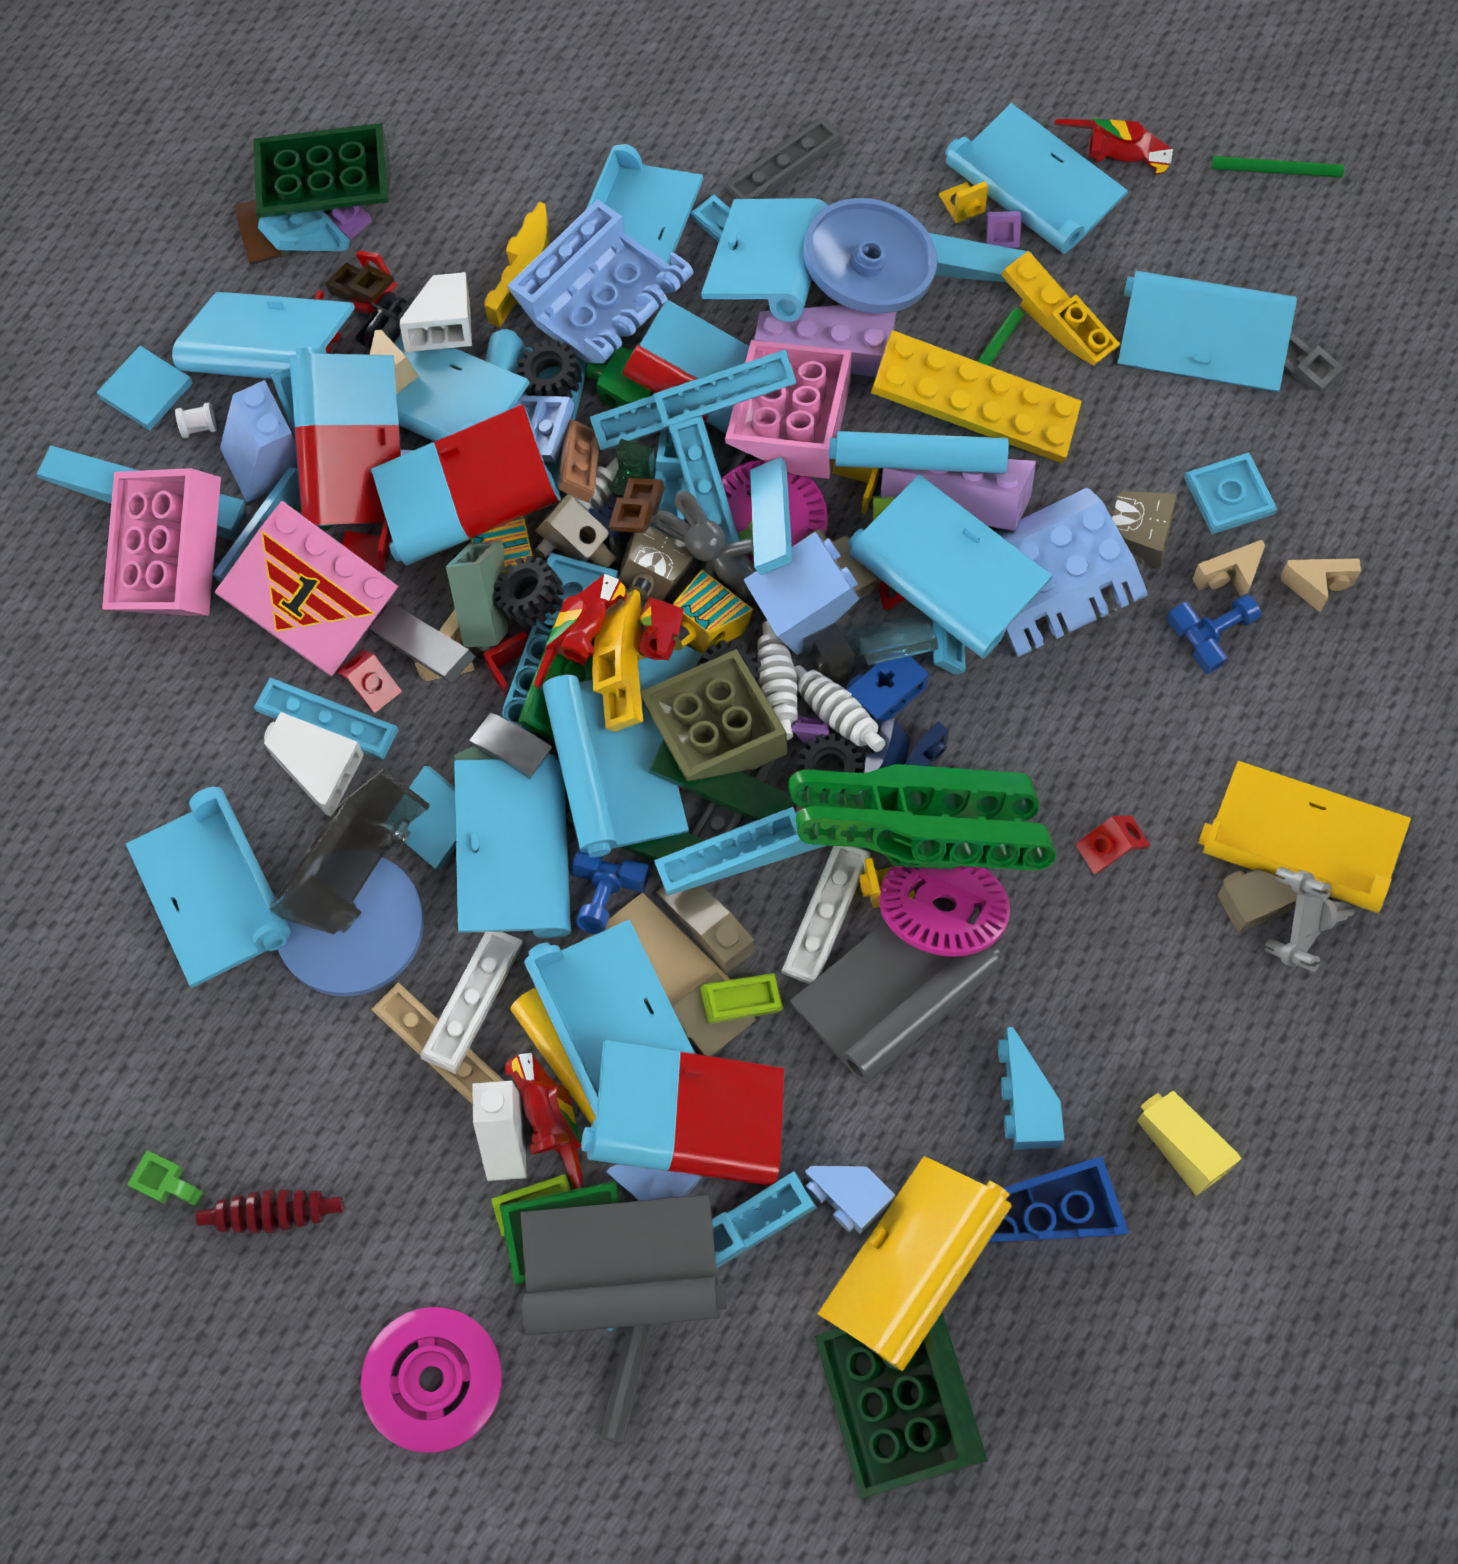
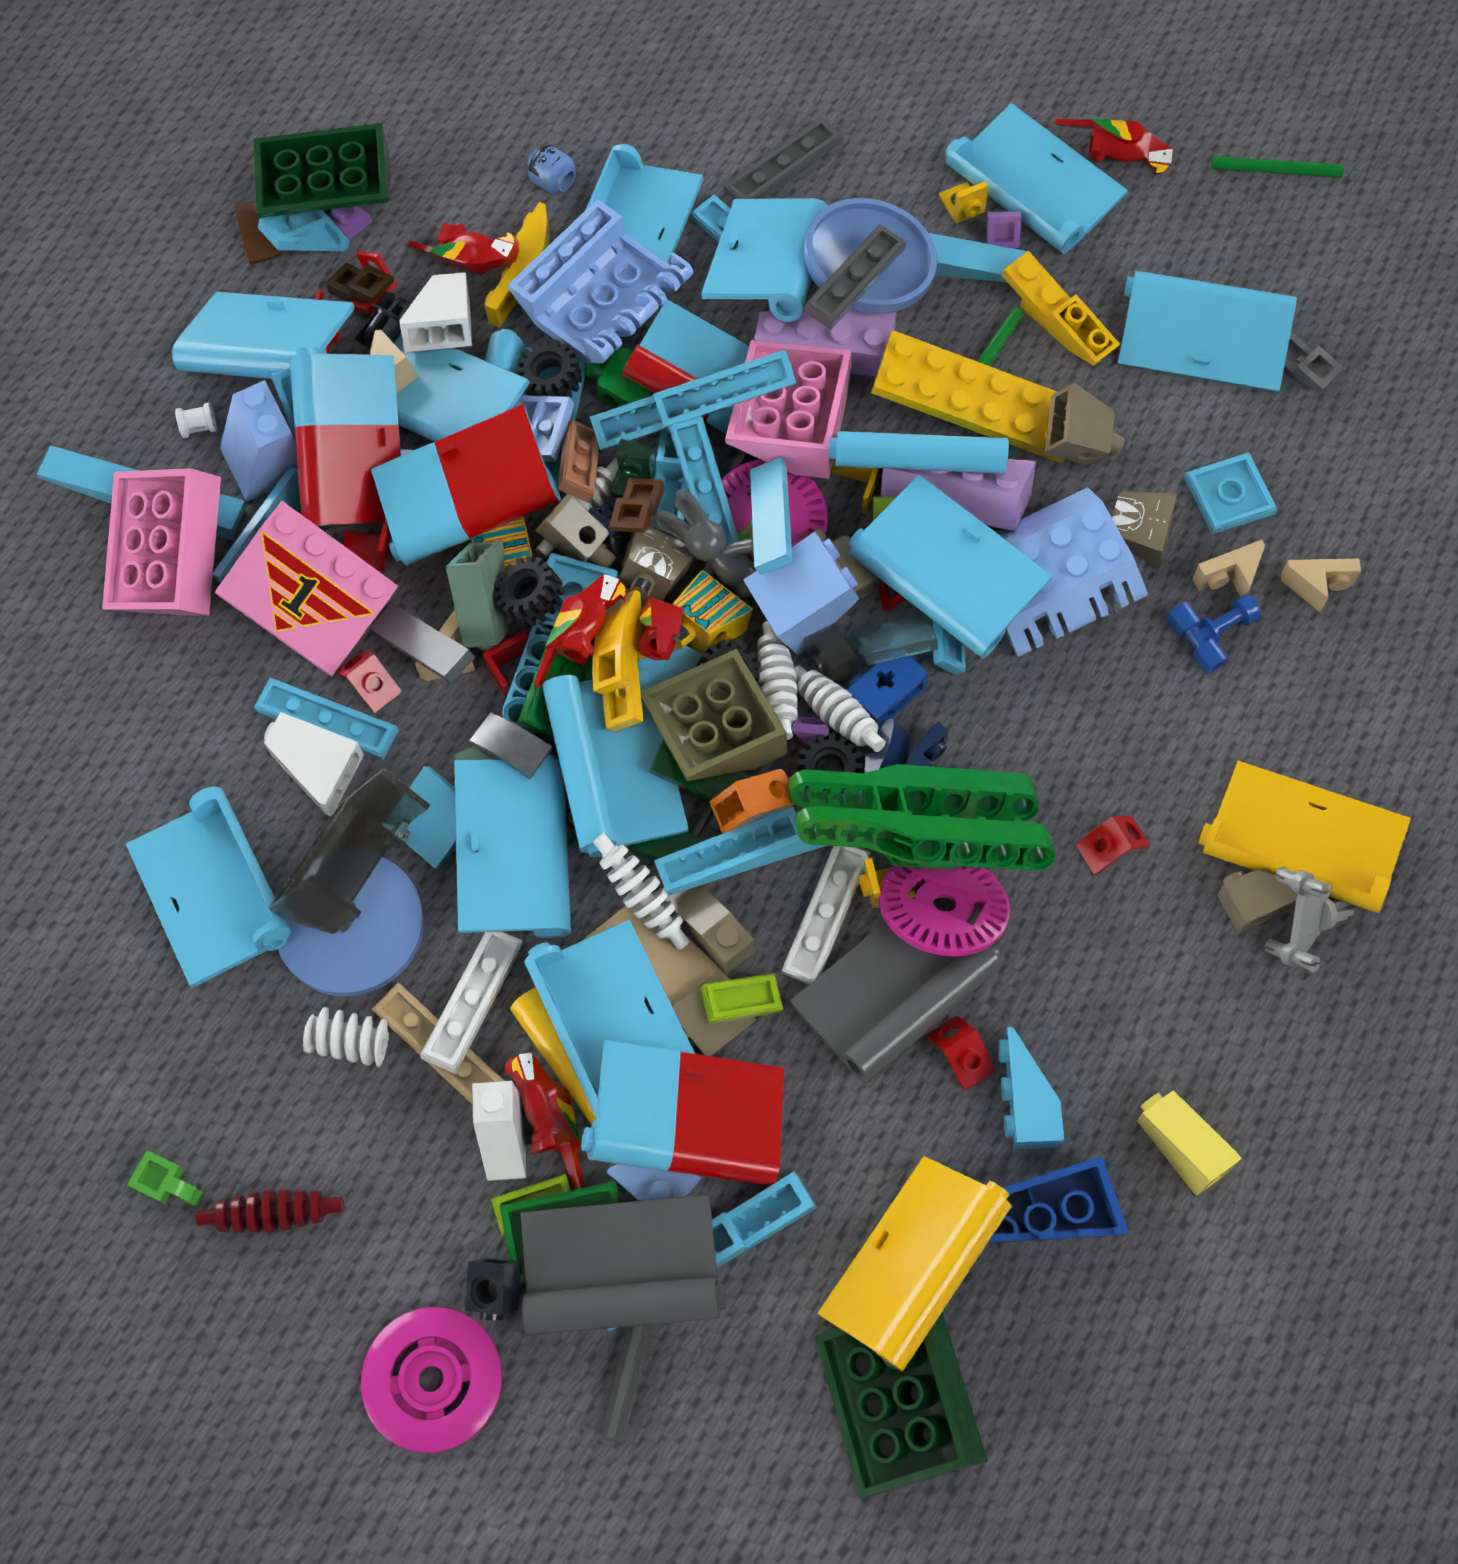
medium azure tile [96,346,193,431] -> none
blue bar [572,848,650,934] -> none
light blue slope [805,1166,895,1235] -> none
none -> white piece [303,1007,389,1067]
none -> red animal [408,222,520,276]
none -> black brick [465,1258,521,1320]
none -> medium blue head [527,145,576,194]
none -> white piece [593,833,690,950]
none -> orange torso [709,769,805,834]
none -> dark grey tile [803,224,907,330]
none -> red bracket [926,1016,996,1091]
none -> dark tan torso [1045,383,1124,464]

